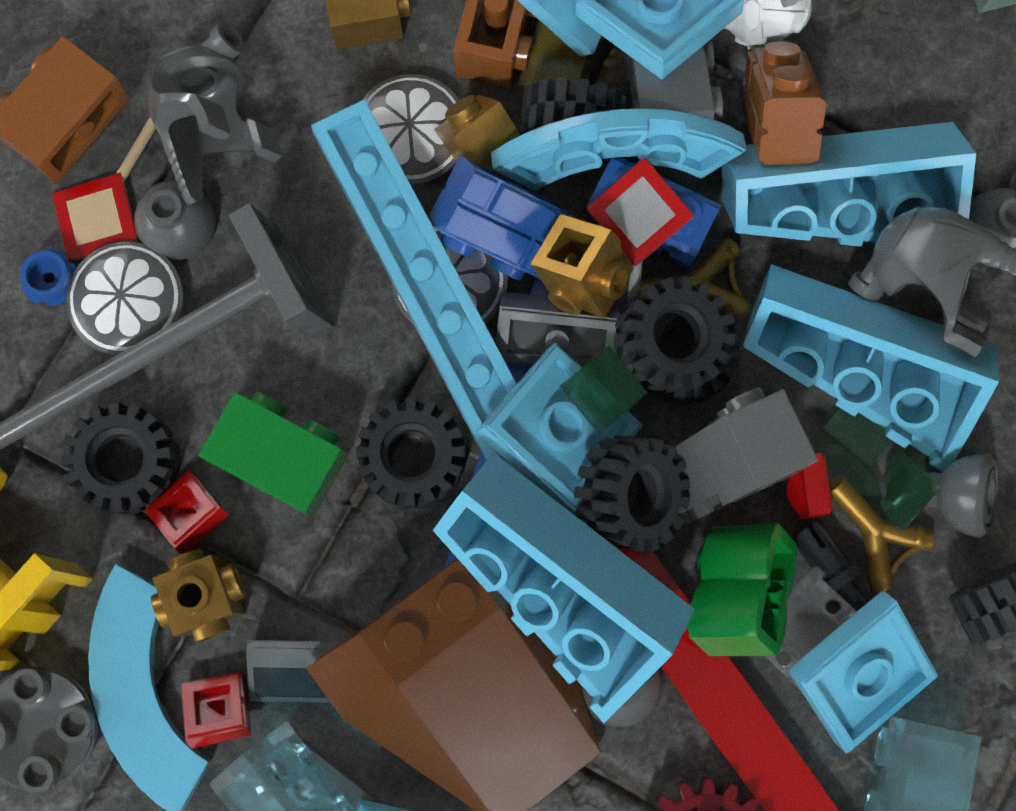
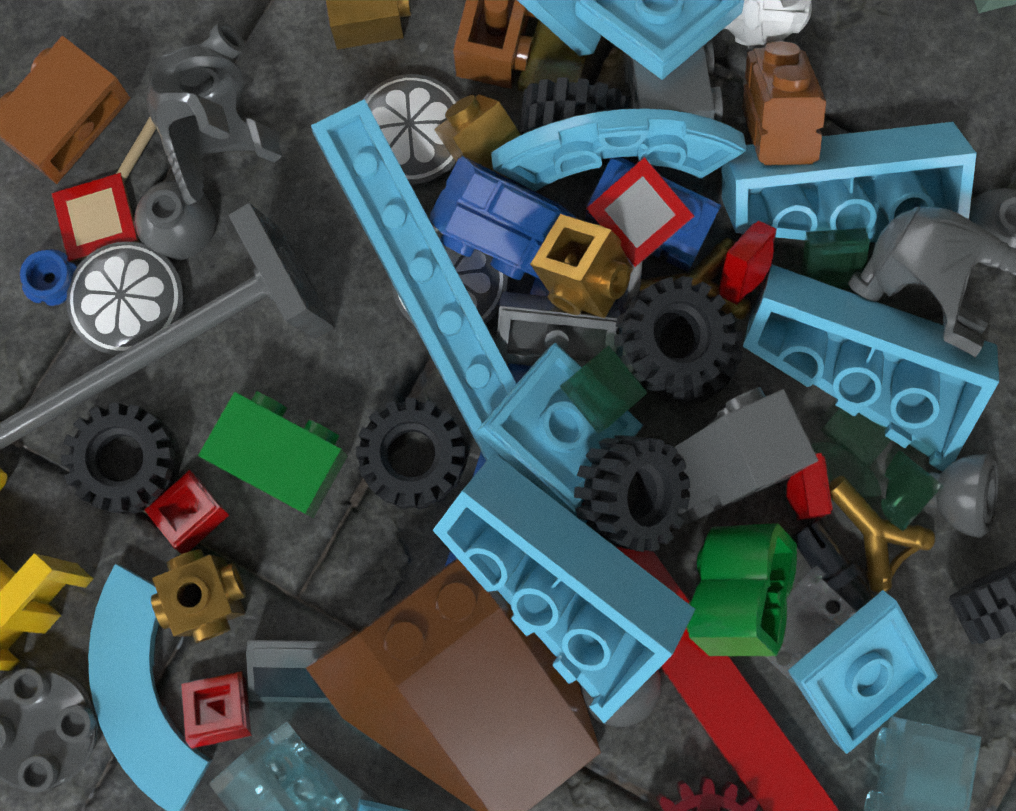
none -> red tile [719,220,777,305]
none -> clear green tile [801,228,870,289]

